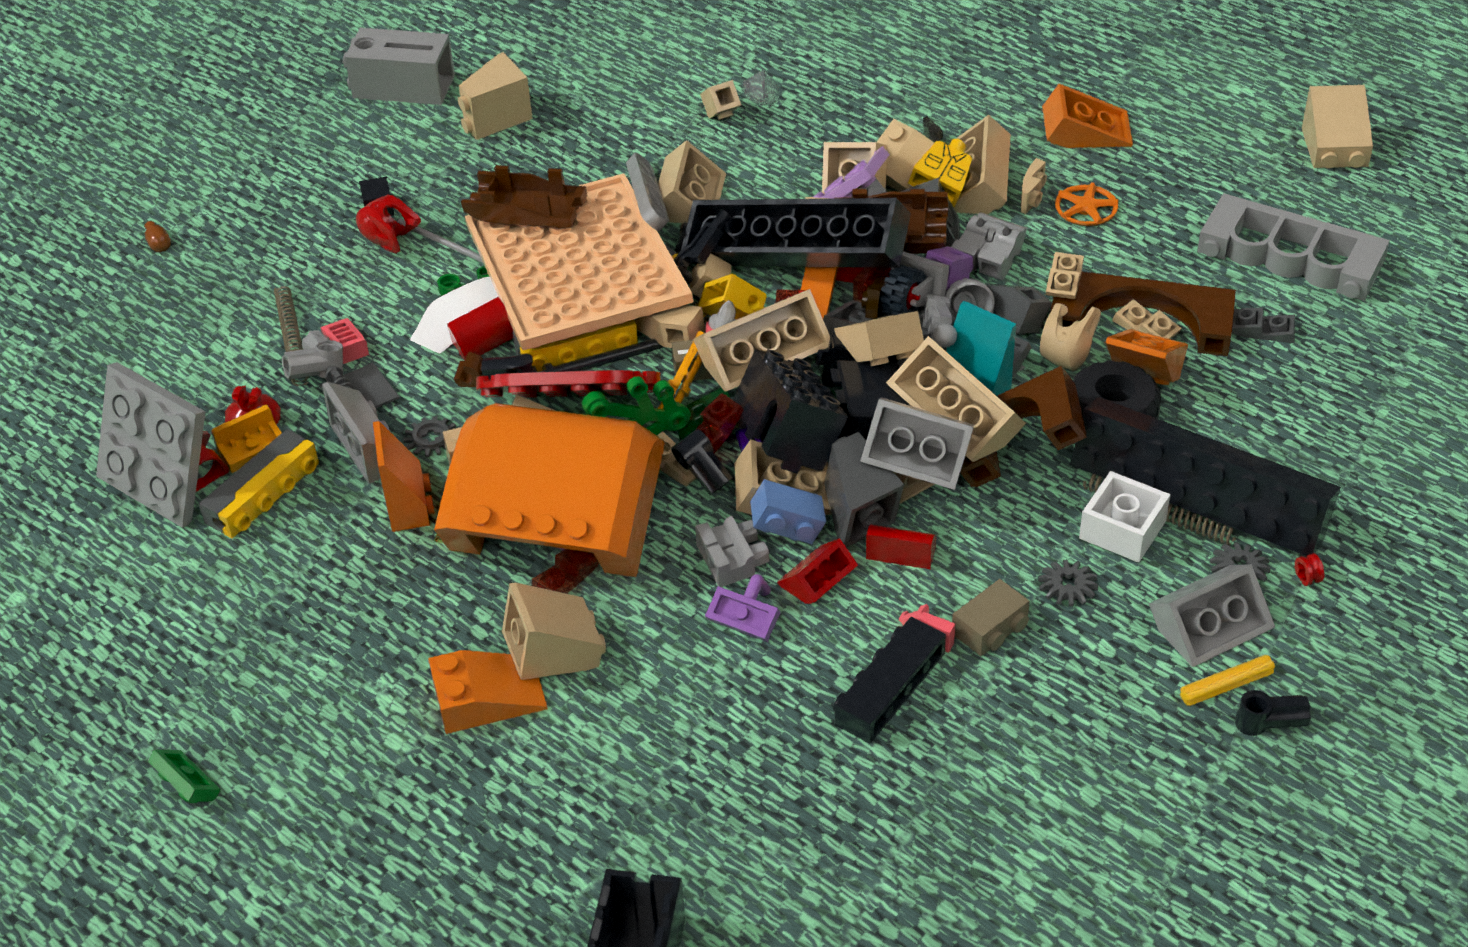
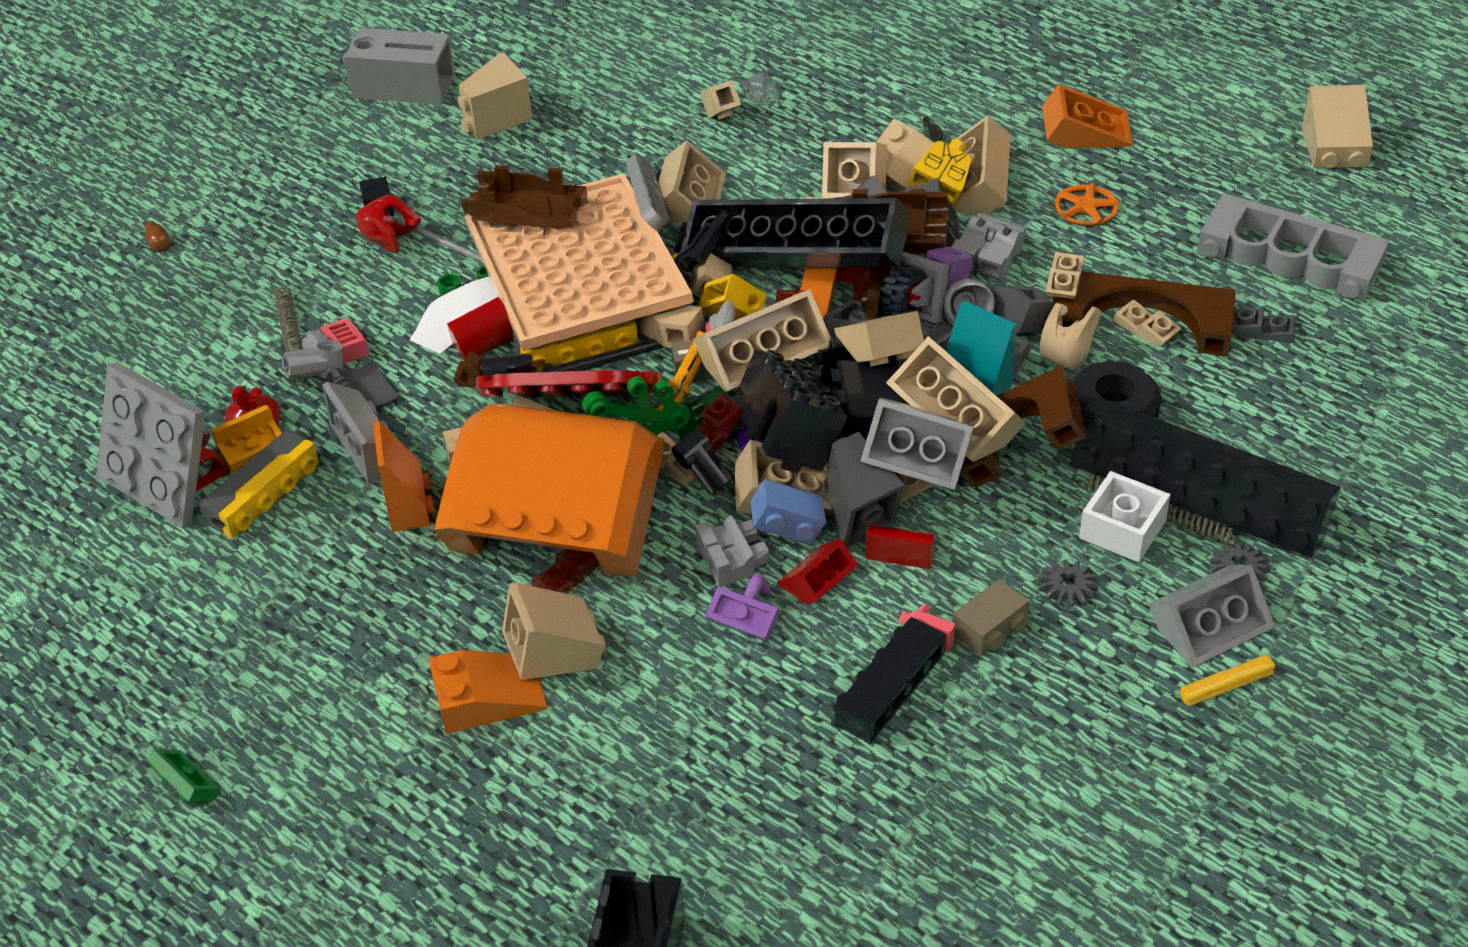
dark grey gear [403,416,456,457] -> none
lavender wing [813,146,890,199] -> none
light grey plate [921,294,957,348] -> none
tan slope [1021,158,1047,214] -> none
orange slope [1106,329,1188,385] -> none
black piece [1235,690,1311,736] -> none
red bush [1295,553,1325,586] -> none

